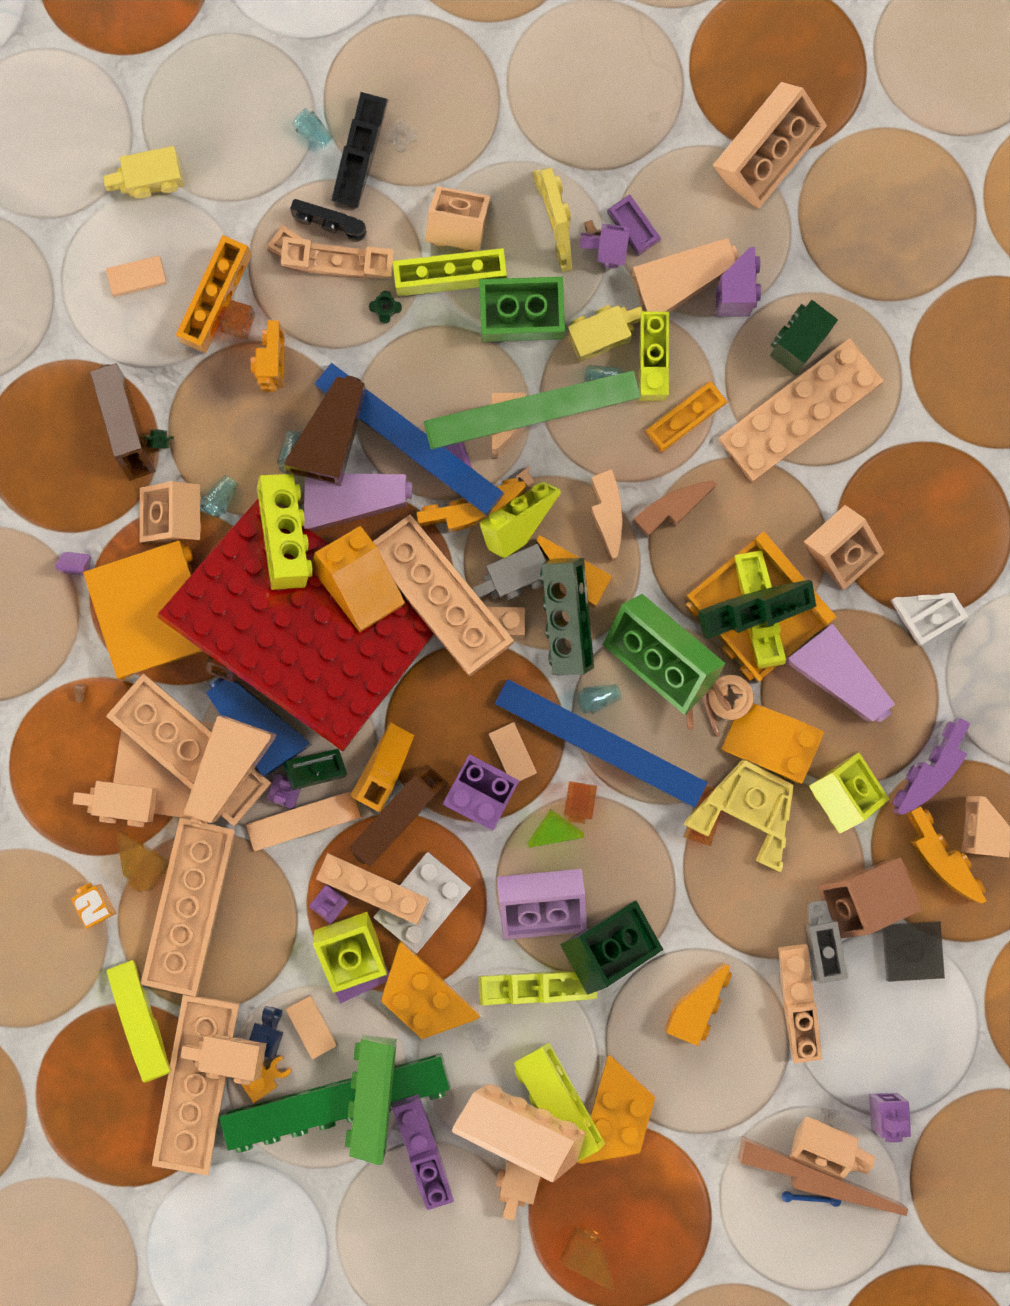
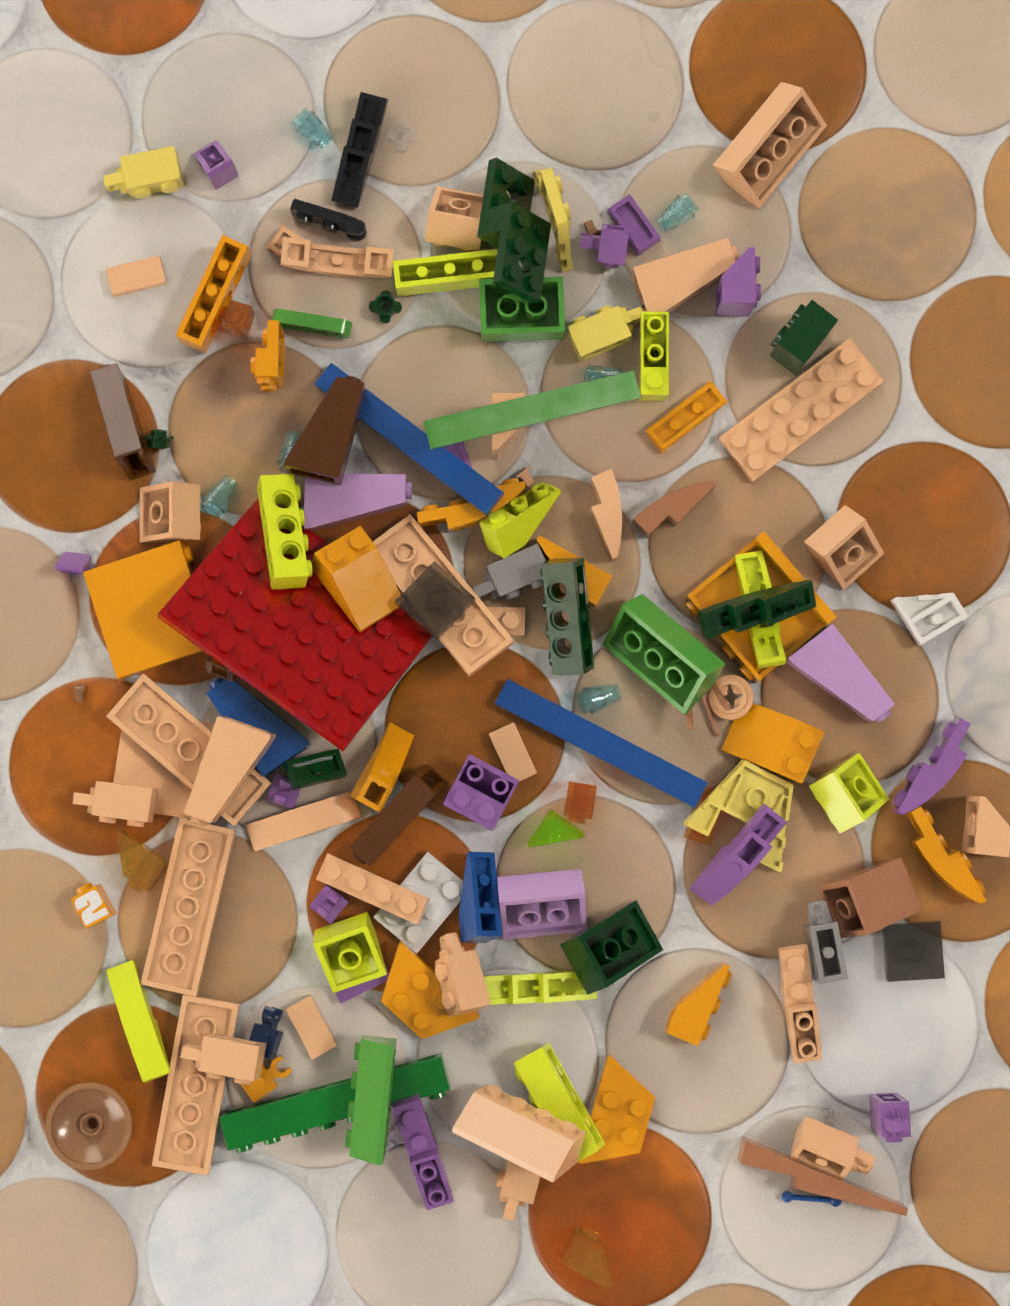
none -> medium nougat dish [45,1082,133,1170]
none -> medium lavender slope [193,140,239,190]
none -> bright green beam [272,309,353,338]
none -> clear smoke tile [395,562,475,641]
none -> light nougat hinge [435,932,491,1017]
none -> blue slope [459,852,502,943]
none -> dark green bracket [477,157,551,304]
none -> clear light blue cone [657,193,699,232]
none -> medium lavender slope [690,803,787,906]

